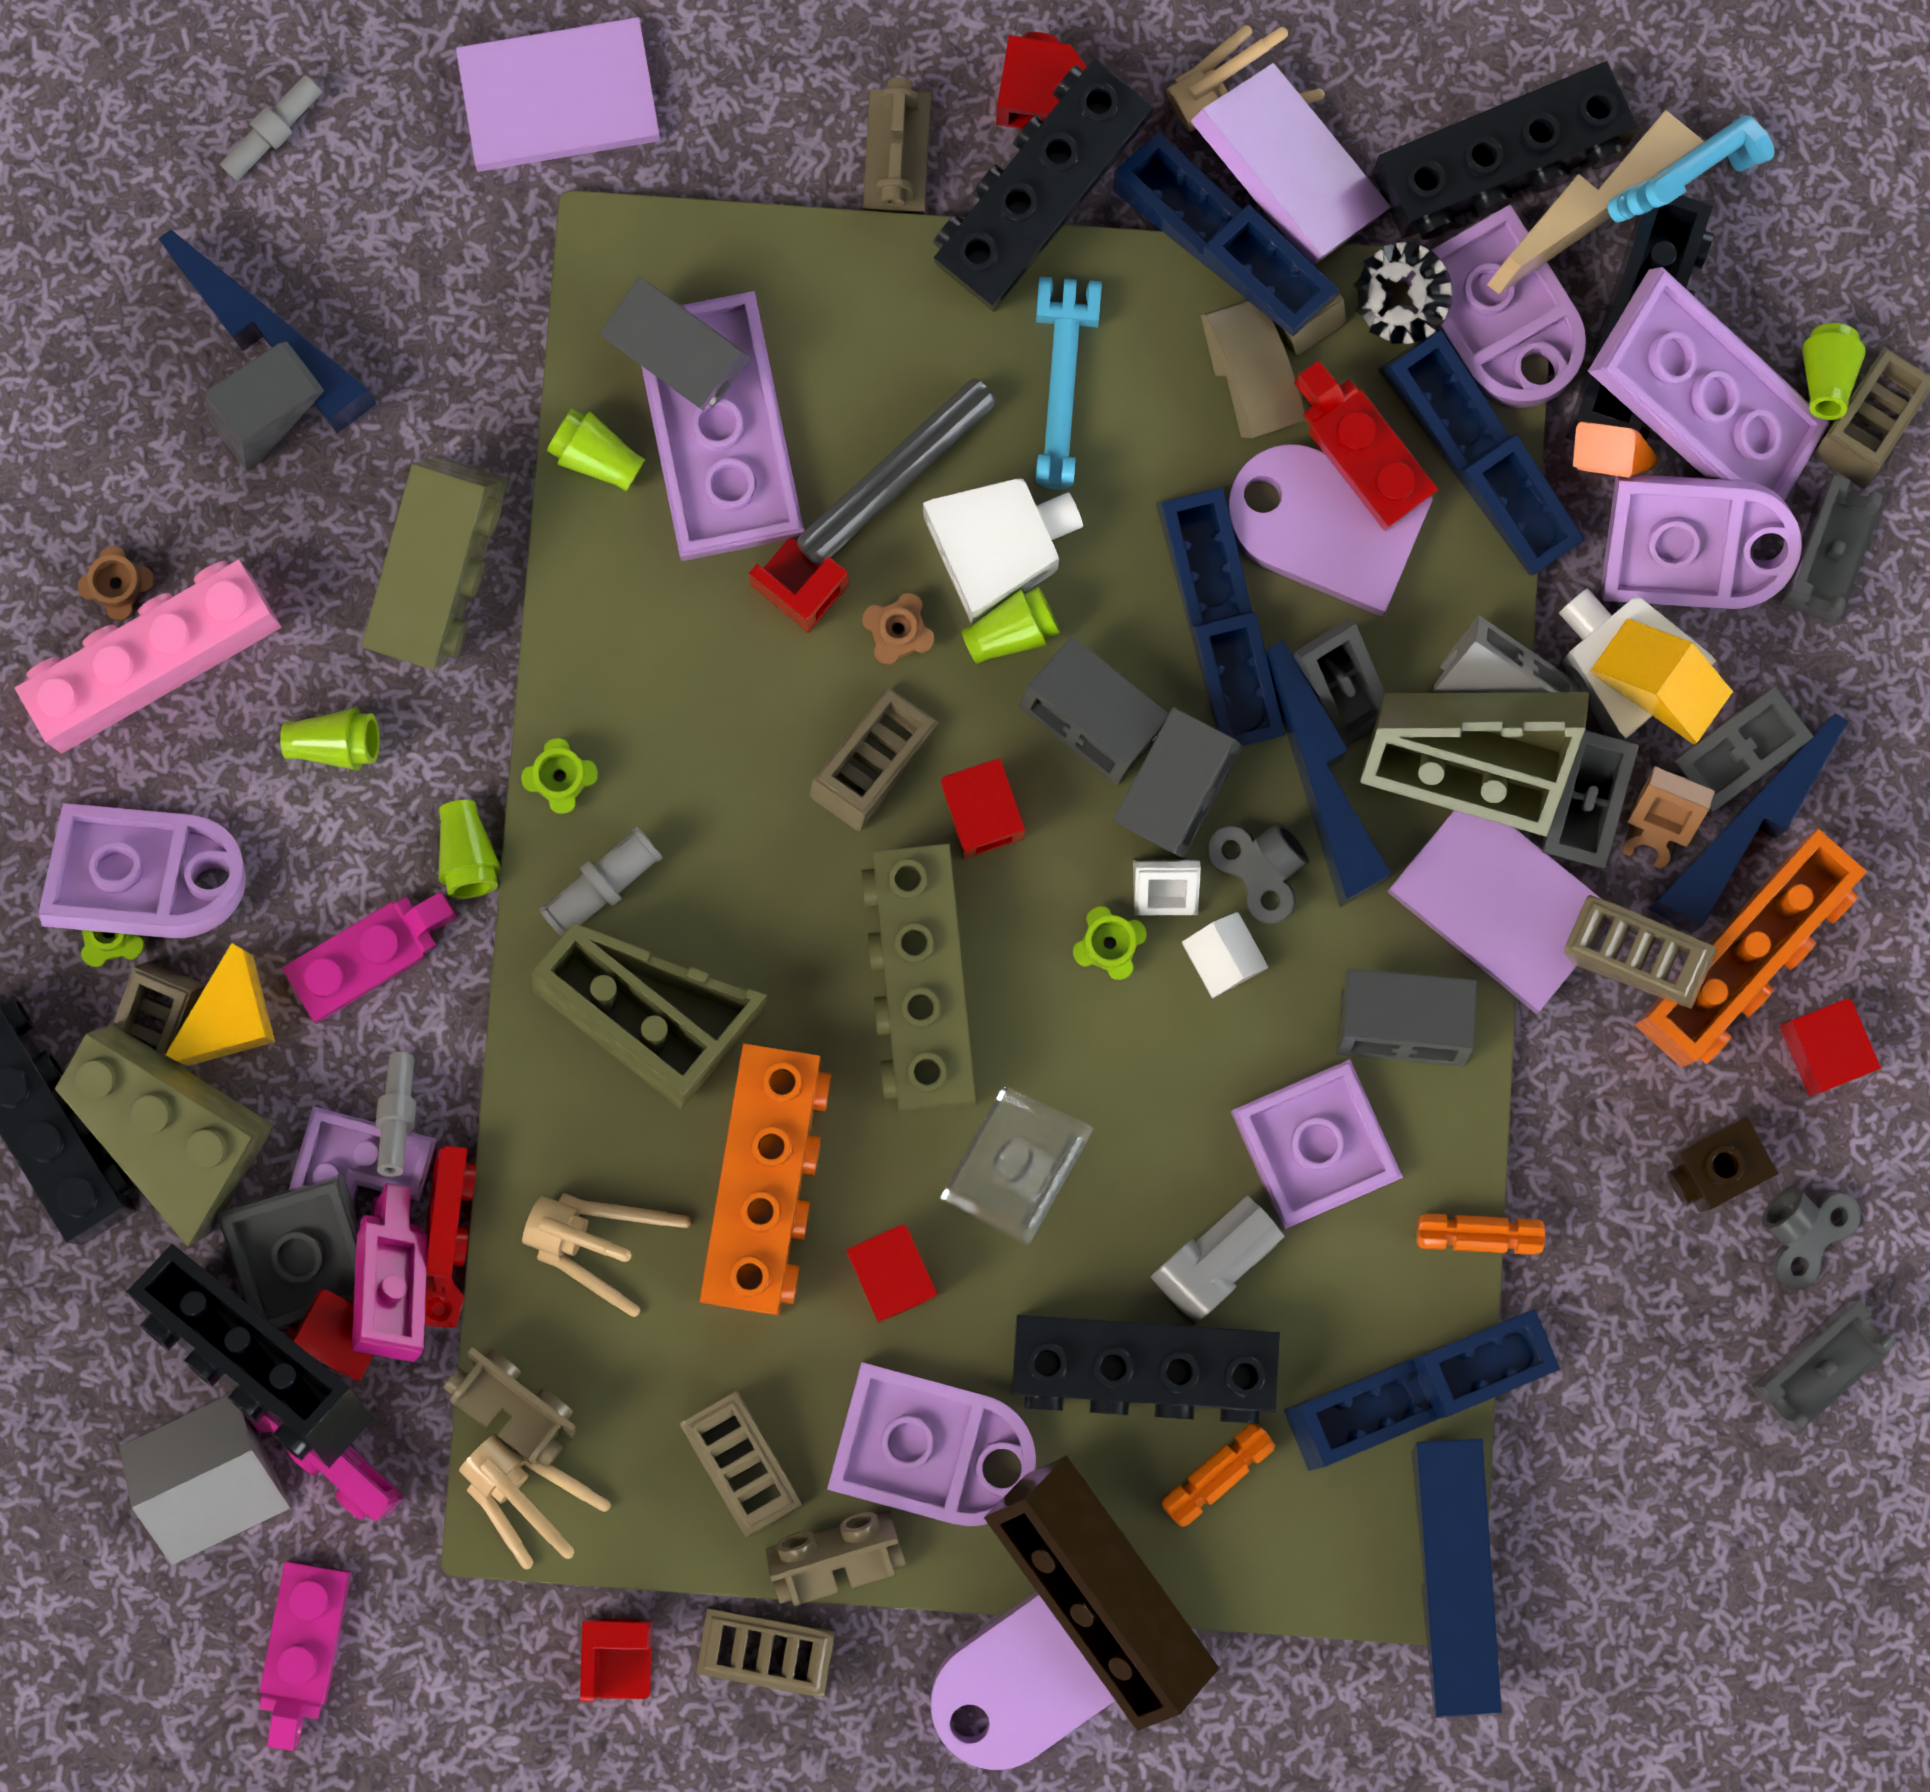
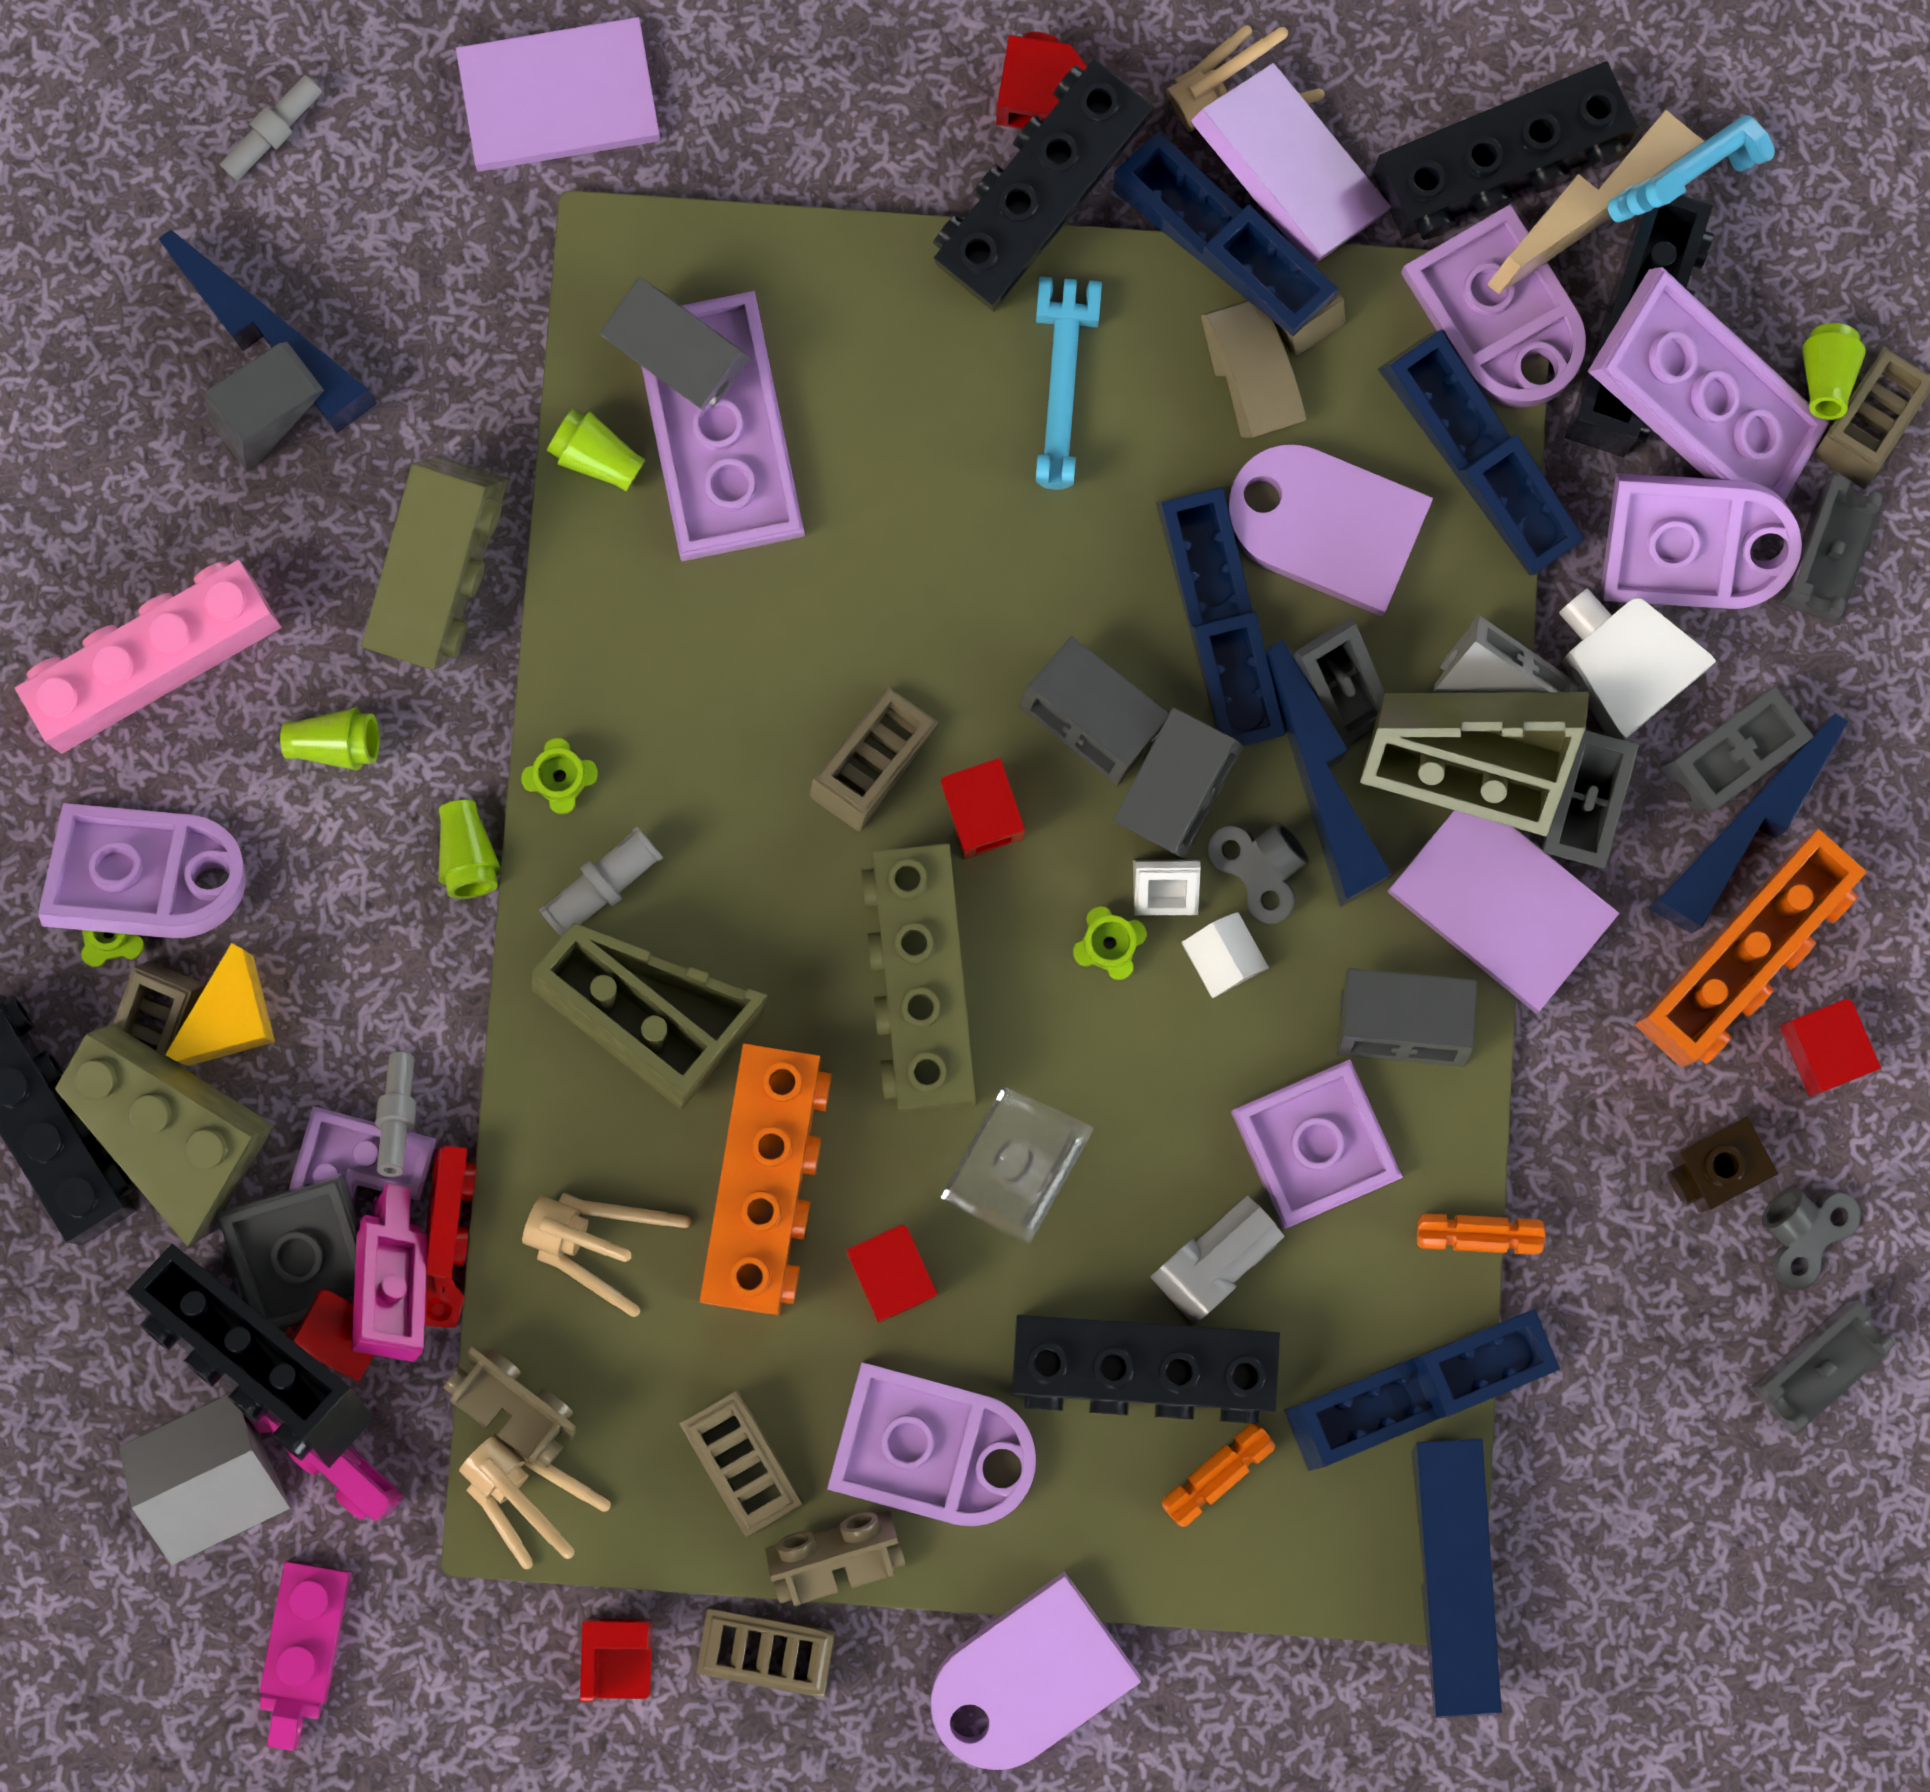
medium nougat plate [78,546,155,621] -> none
dark pink hinge [282,892,458,1024] -> none
red panel [748,538,849,633] -> none
dark grey axle [797,378,996,566] -> none
medium nougat plate [862,593,934,665] -> none
dark tan hinge [863,78,931,214] -> none
white torso [923,479,1083,625] -> none
lime cone [961,587,1060,665] -> none
dark brown brick [984,1455,1219,1731] -> none
red hinge [1294,360,1439,531] -> none
black gear [1353,242,1452,344] -> none
dark tan slope [1564,895,1717,1009] -> none
slope [1573,422,1657,478] -> none
yellow slope [1589,618,1733,745] -> none
medium nougat plate [1623,766,1715,869] -> none

